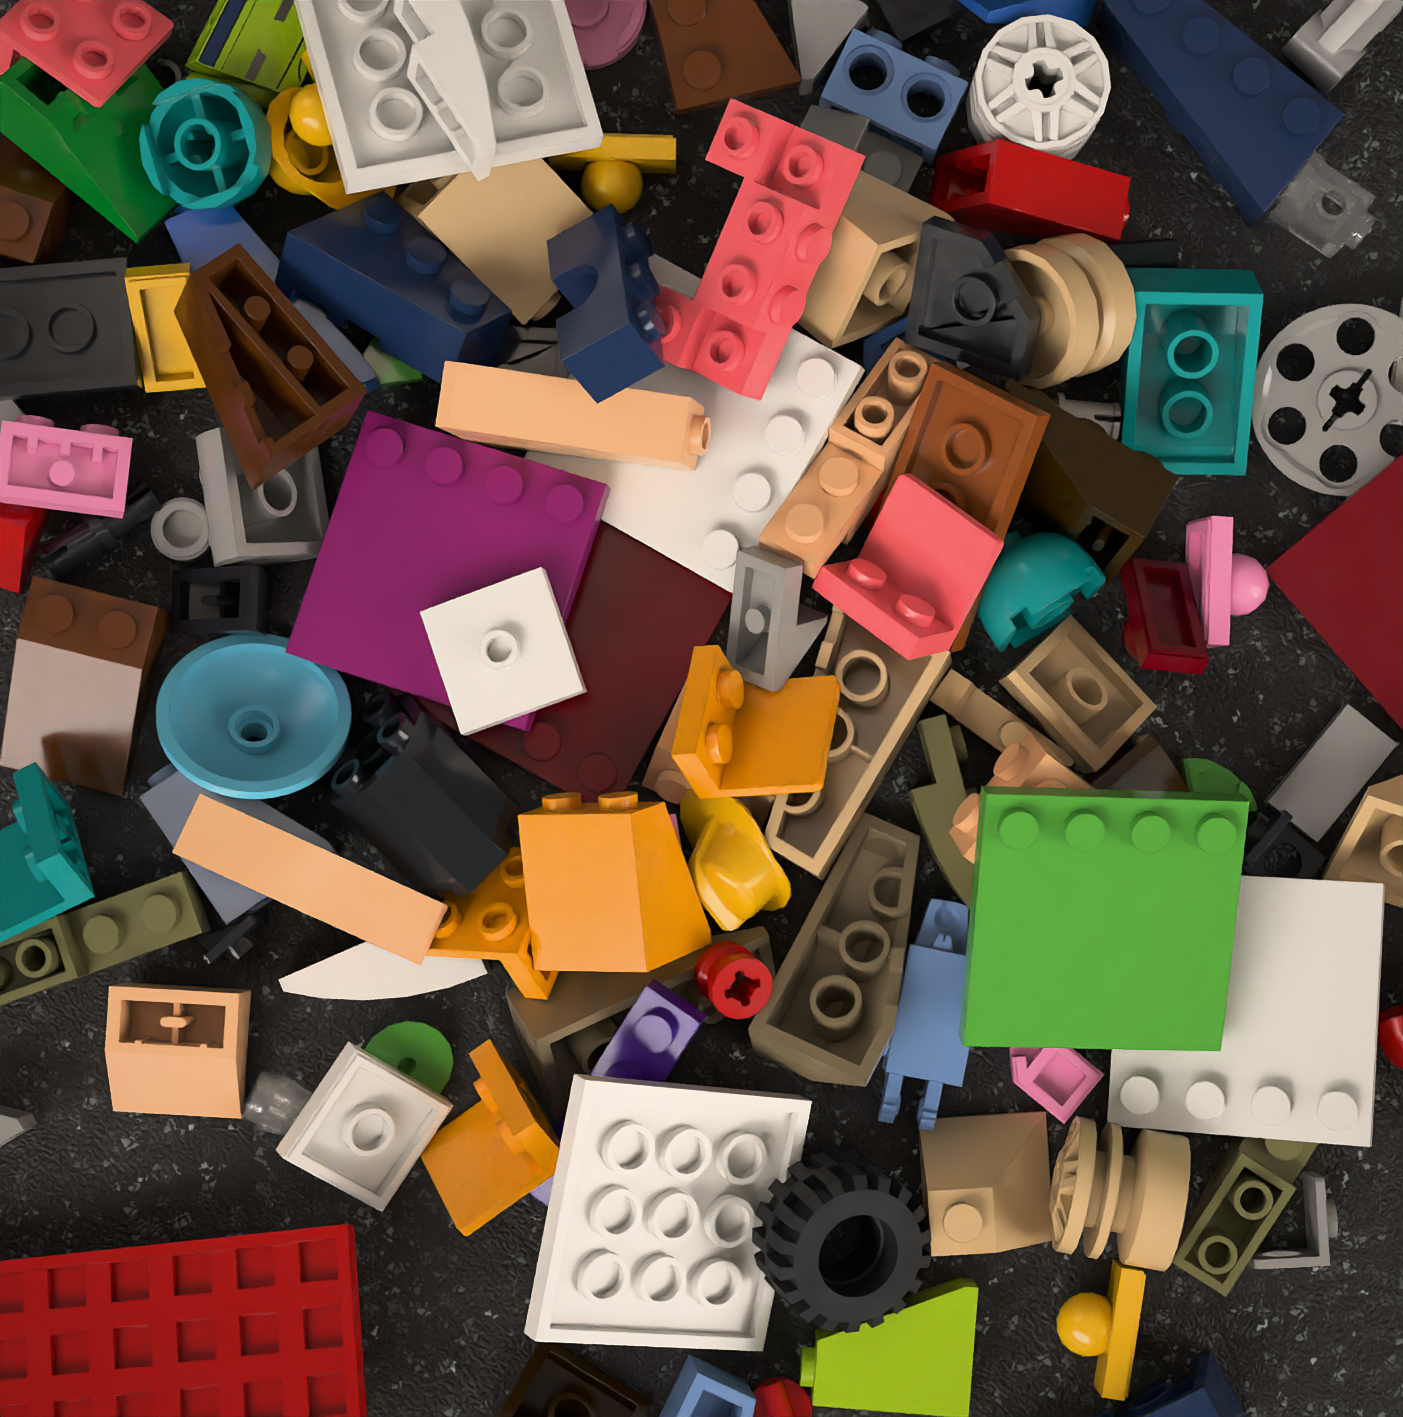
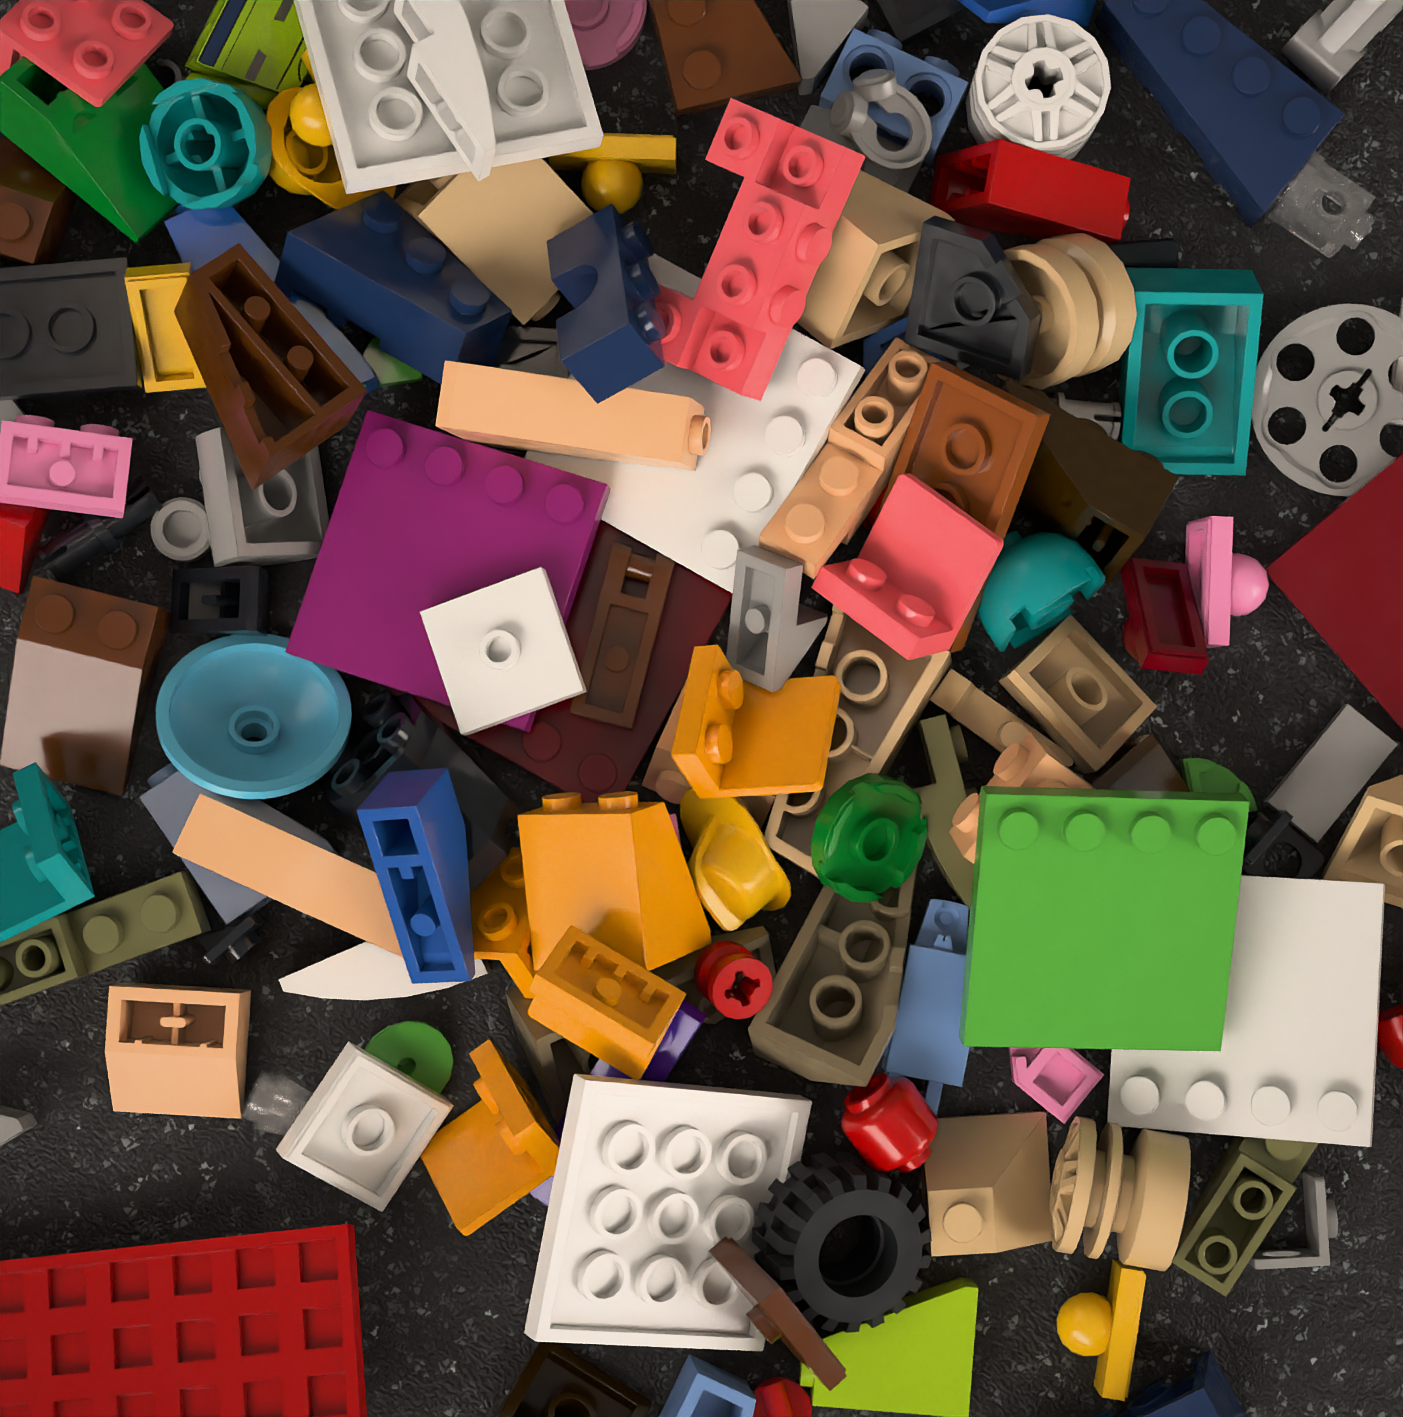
none -> blue slope [356,768,475,984]
none -> light orange bracket [527,925,687,1080]
none -> reddish brown plate [569,541,675,730]
none -> reddish brown plate [709,1236,847,1391]
none -> green tile [810,773,928,902]
none -> light grey piece [829,69,932,170]
none -> red head [841,1073,938,1173]

